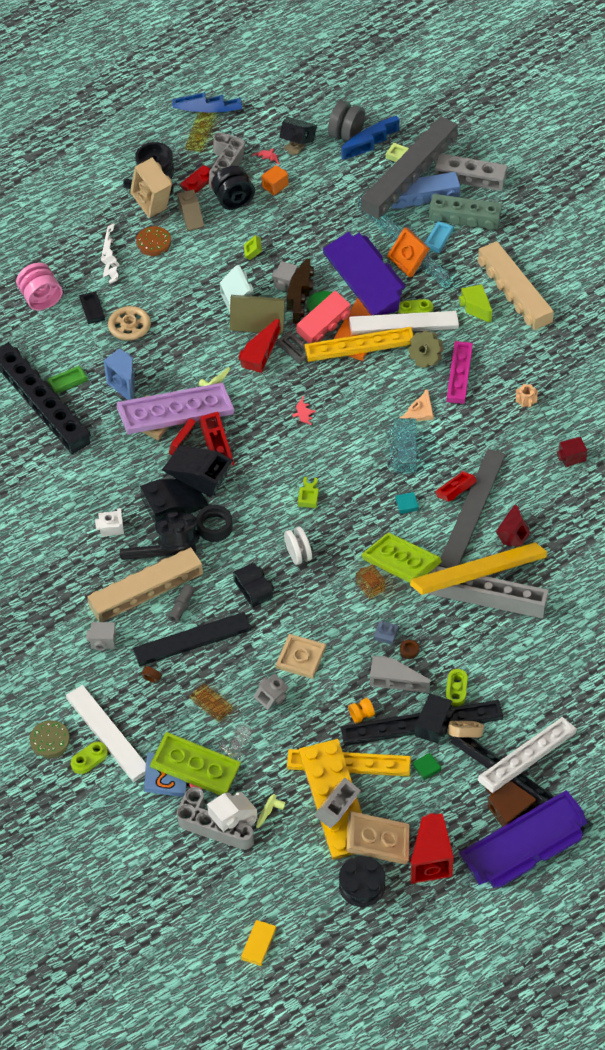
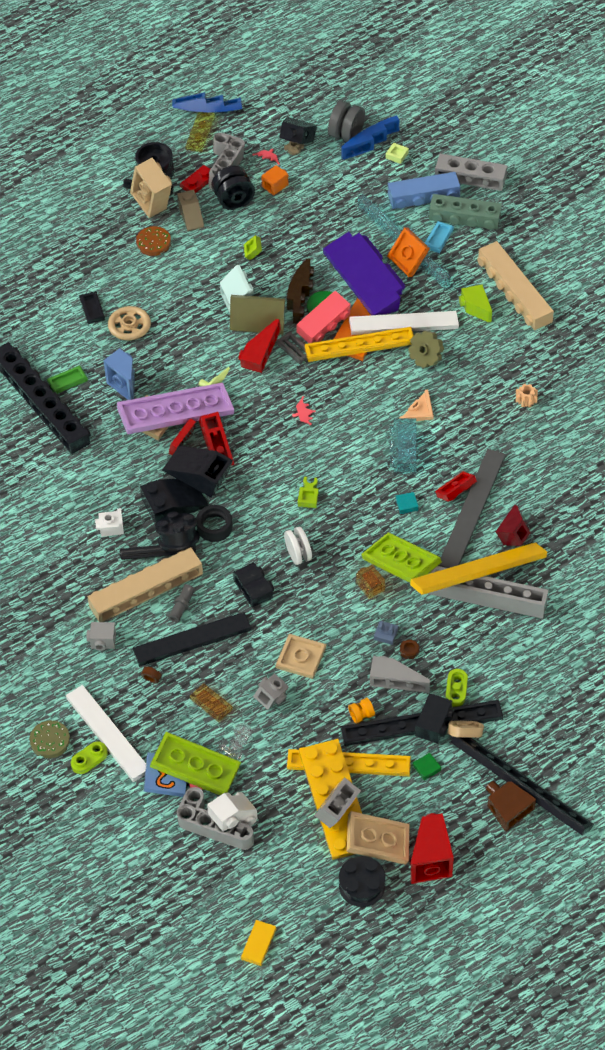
bright pink wheel [16,263,63,311] -> none
white piece [101,224,120,284] -> none
yellowish green bar [256,794,285,828] -> none
light grey brick [272,261,298,291] -> none
dark grey brick [361,116,458,219] -> none
lime plate [397,299,433,314] -> none
dark pink plate [446,341,473,404] -> none
dark purple slope [459,790,587,888] -> none
white tile [478,717,577,793] -> none
dark red brick [557,436,588,467] -> none

